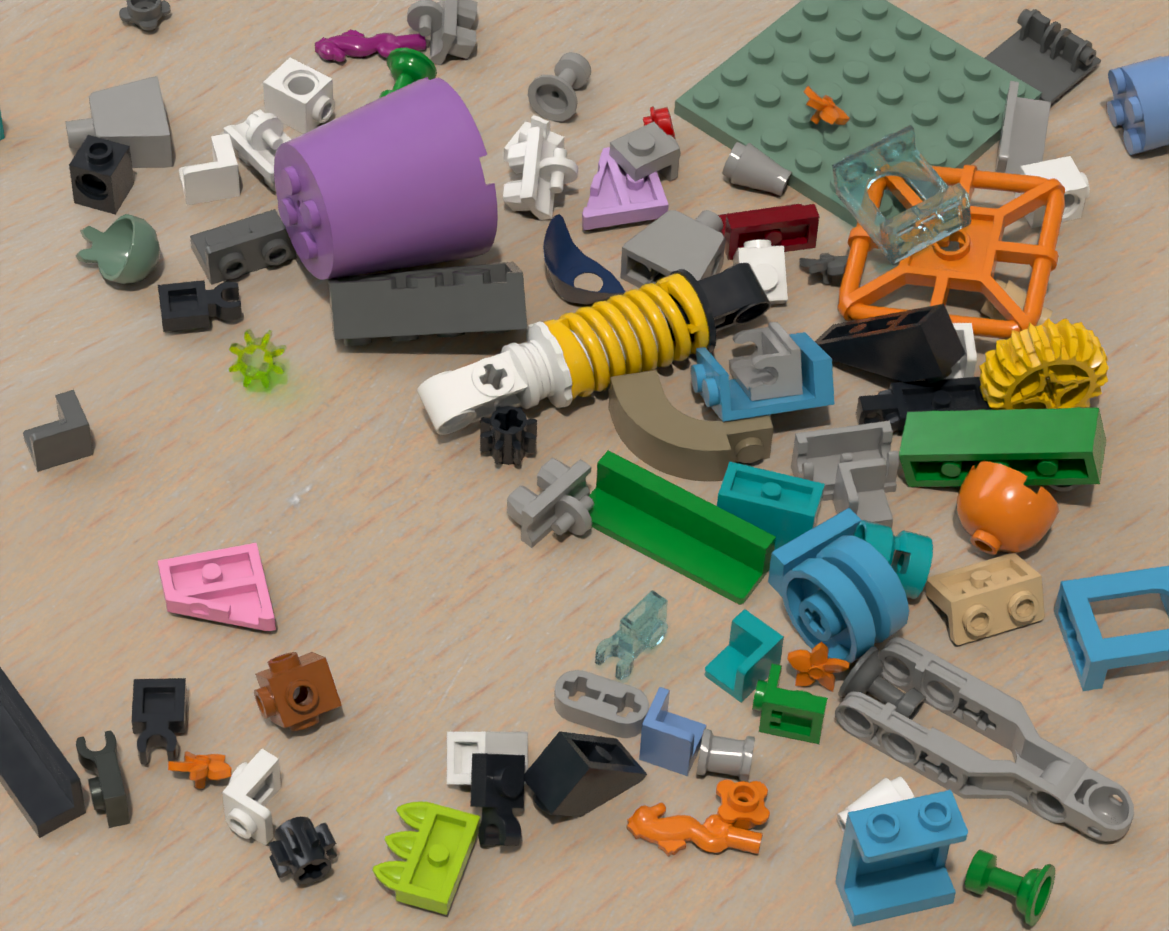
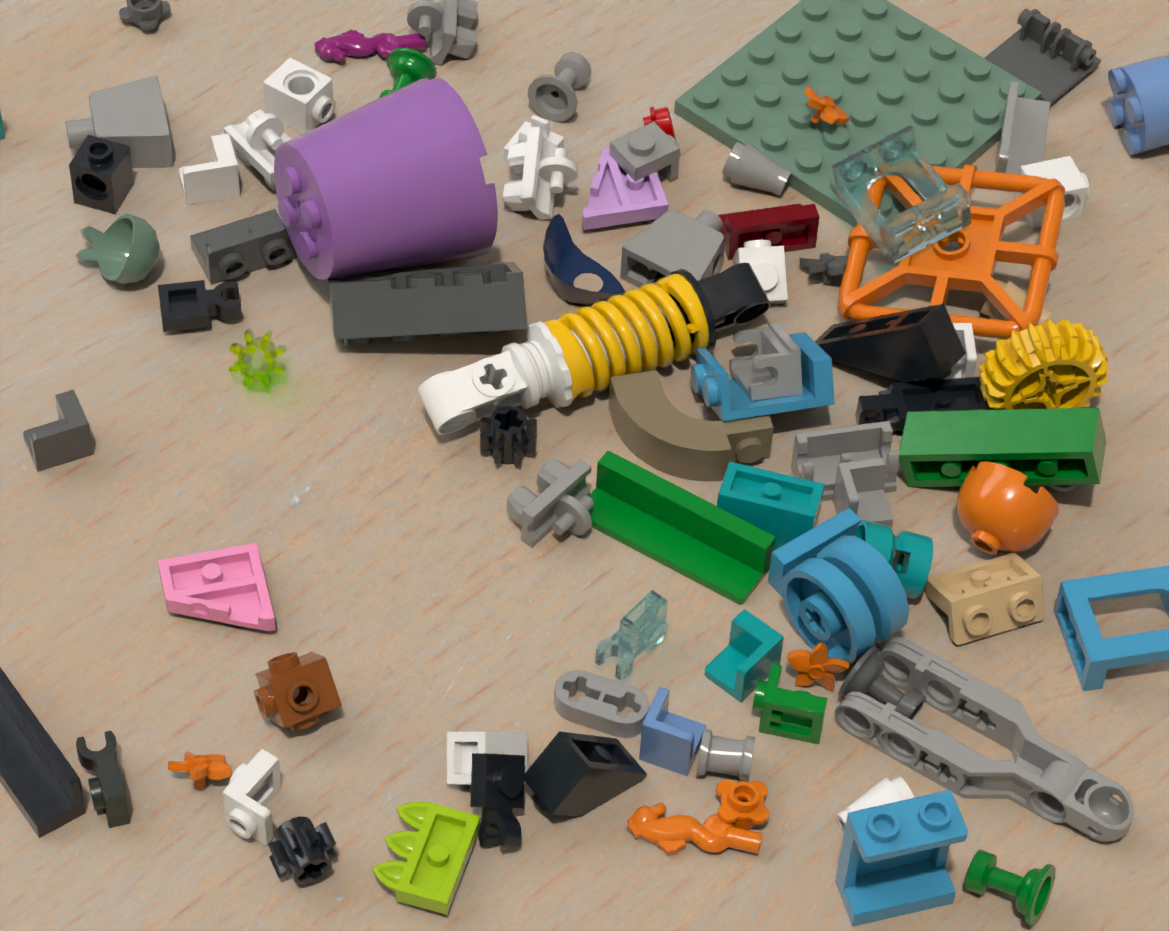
black plate [131,678,187,764] -> none

